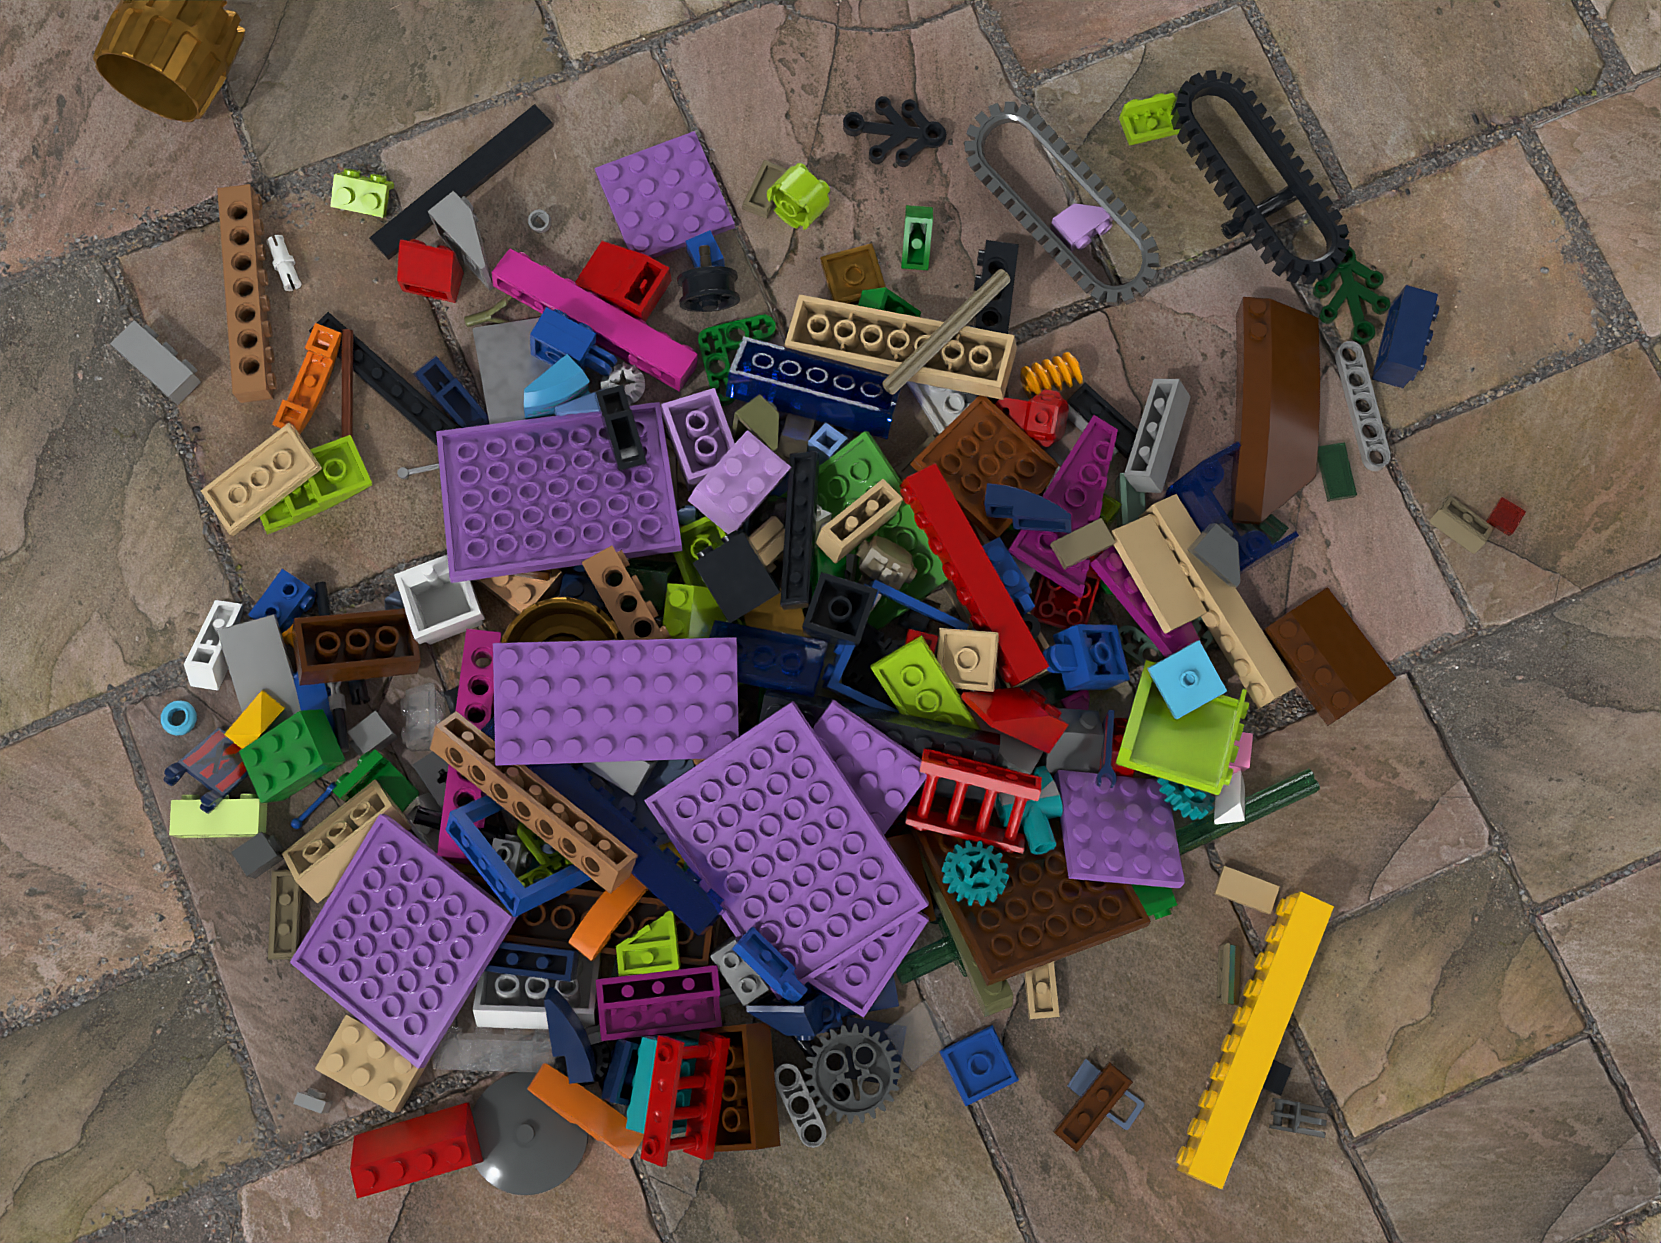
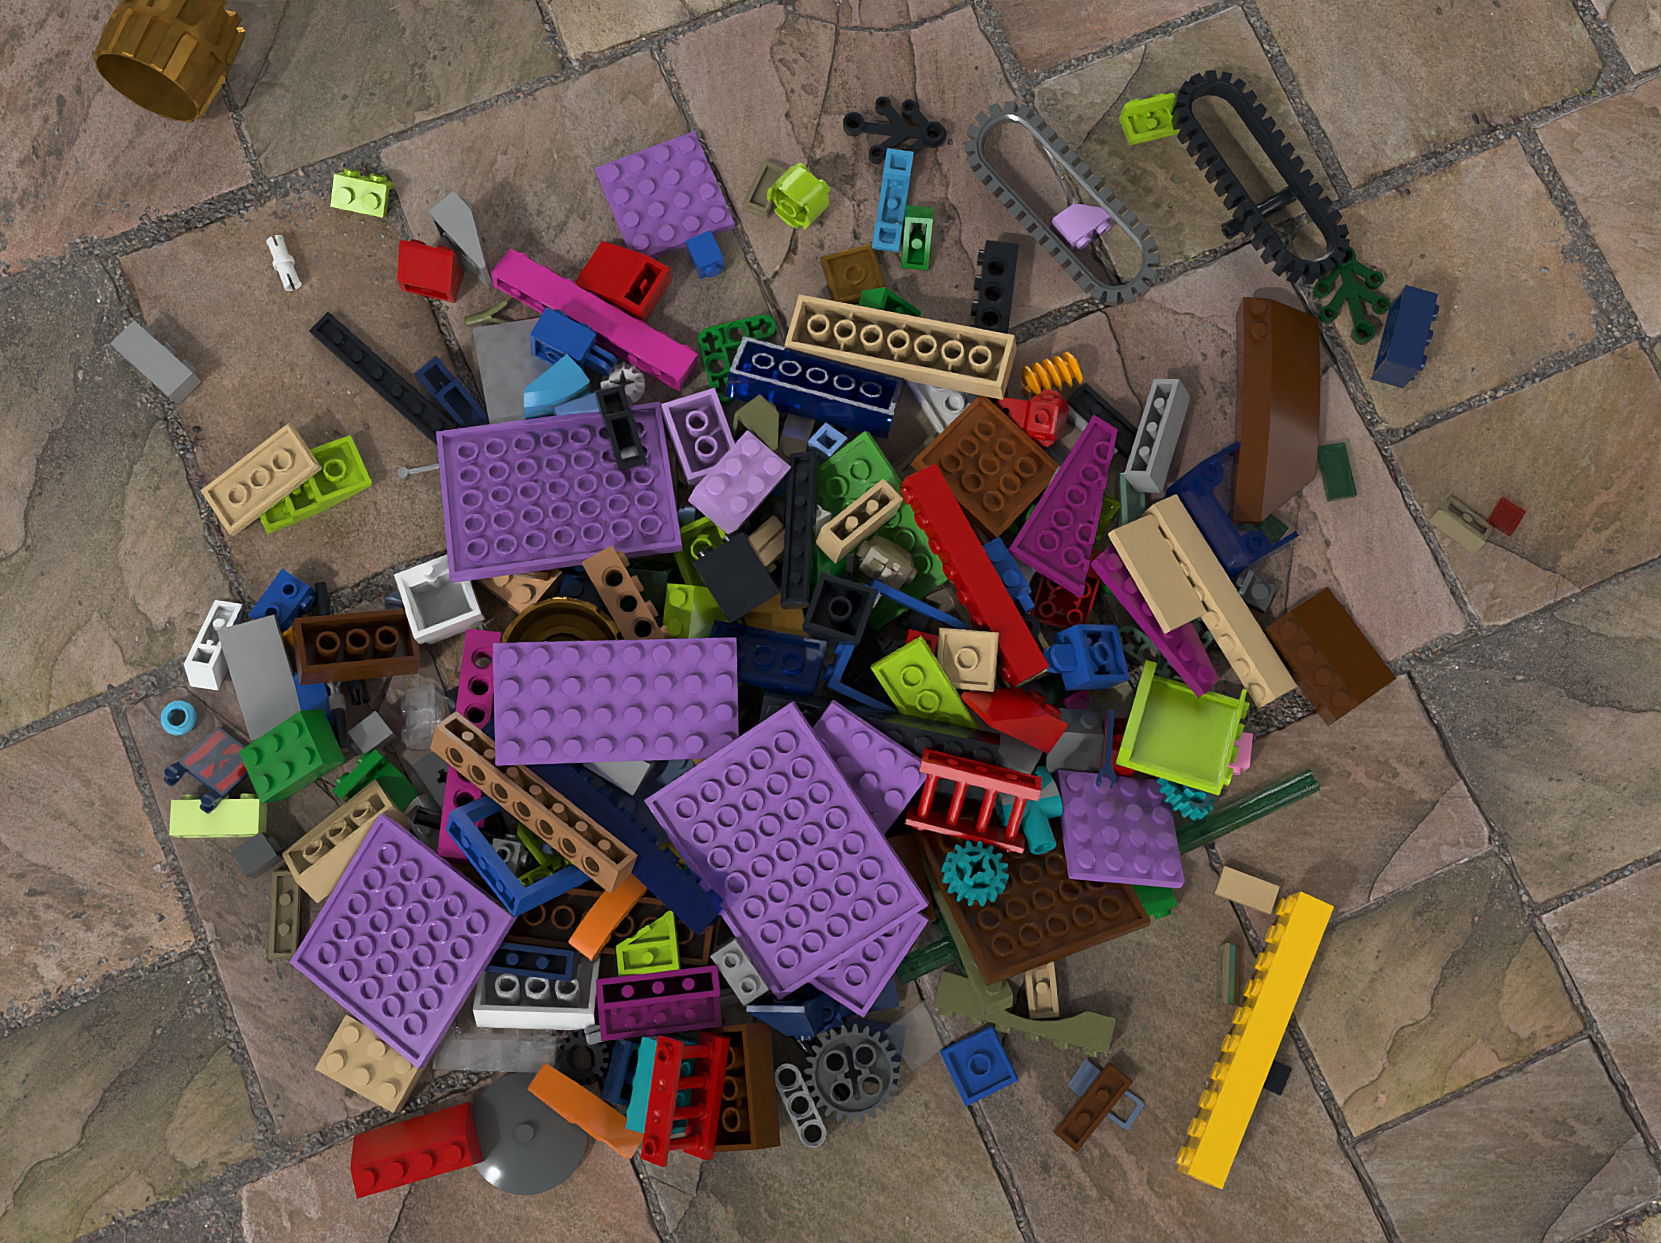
medium nougat brick [217,184,277,403] -> none
yellow slope [224,690,285,749] -> none
orange slope [272,323,342,434] -> none
blue hinge [291,782,337,829] -> none
light grey plate [293,1088,333,1114] -> none
copper bar [341,329,353,439] -> none
black tile [369,104,553,260] -> none
light grey hinge [528,209,551,233] -> none
dark blue slope [544,987,597,1084] -> none
black wheel [677,245,740,312] -> none
blue hinge [732,927,808,1005] -> none
dark tan axle [882,269,1011,395] -> none
dark blue slope [984,483,1072,533] -> none
dark tan tile [1050,518,1116,570] -> none
medium azure plate [1147,640,1227,719] -> none
dark grey slope [1187,523,1241,587] -> none
white slope [1214,770,1245,824] -> none
dark grey arm [1269,1098,1329,1138] -> none
light grey beam [1335,341,1391,471] -> none
none -> dark azure slope [872,148,914,252]
none -> olive arch [932,971,1116,1058]
none -> dark grey bracket [1234,569,1277,614]

